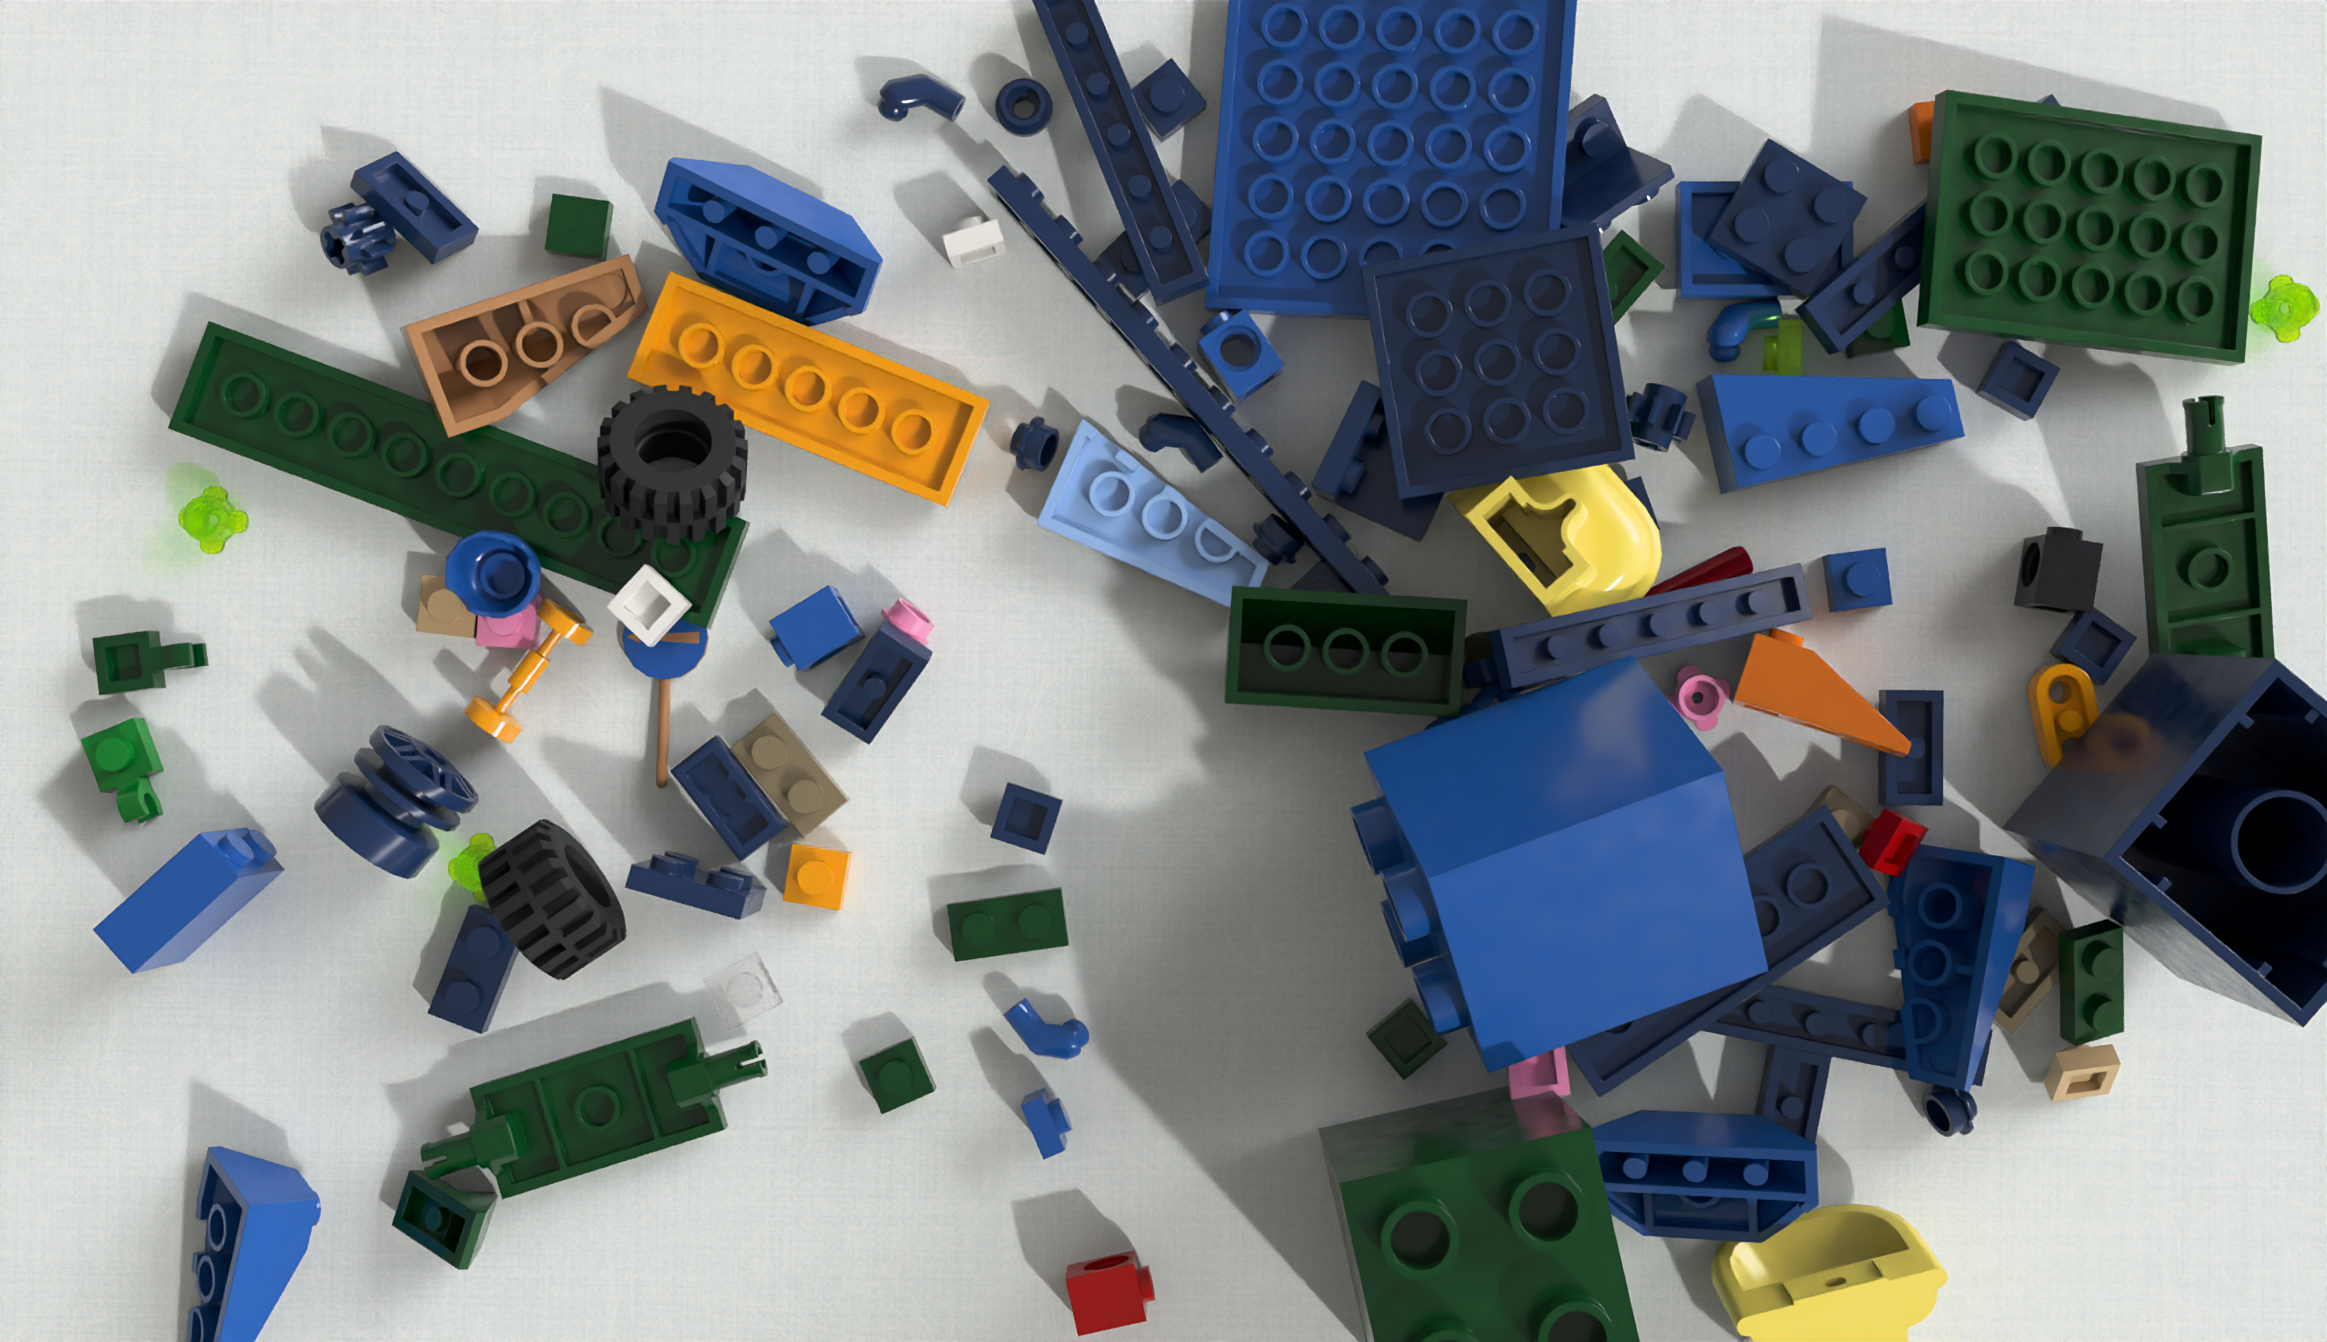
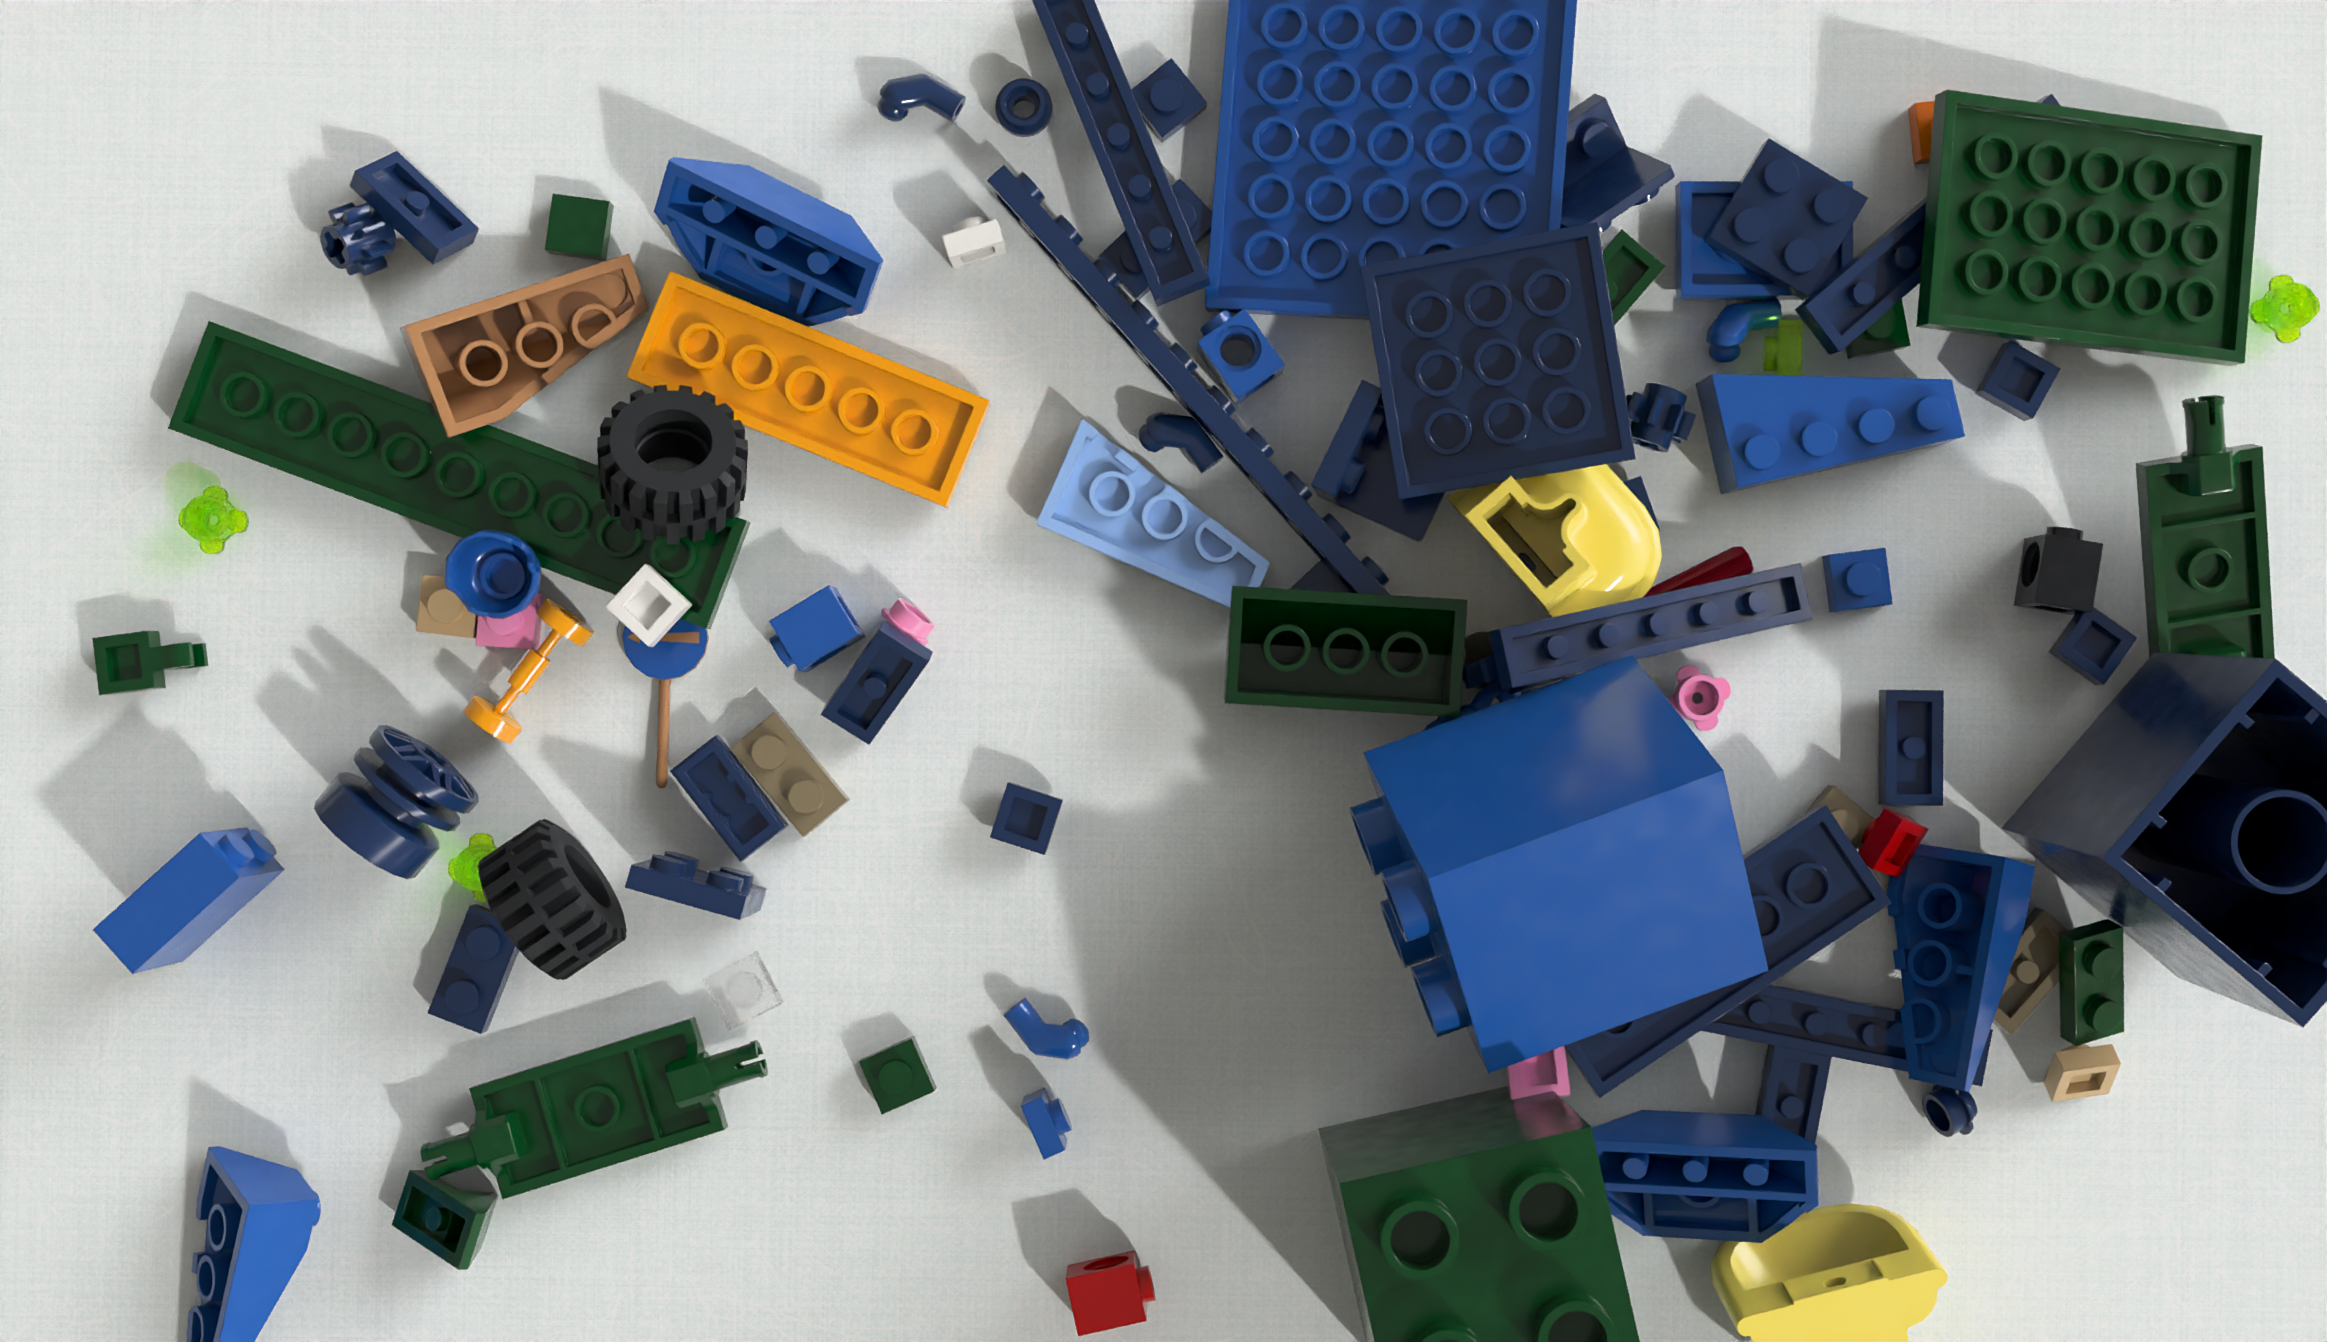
green plate [81,717,164,823] -> none
light orange plate [783,843,852,910] -> none
dark green plate [947,887,1070,962] -> none
dark blue plate [1010,416,1059,472] -> none
dark blue plate [1252,513,1305,566] -> none
dark green tile [1366,998,1448,1080] -> none
orange slope [1733,628,1912,758] -> none
light orange plate [2028,664,2099,770] -> none

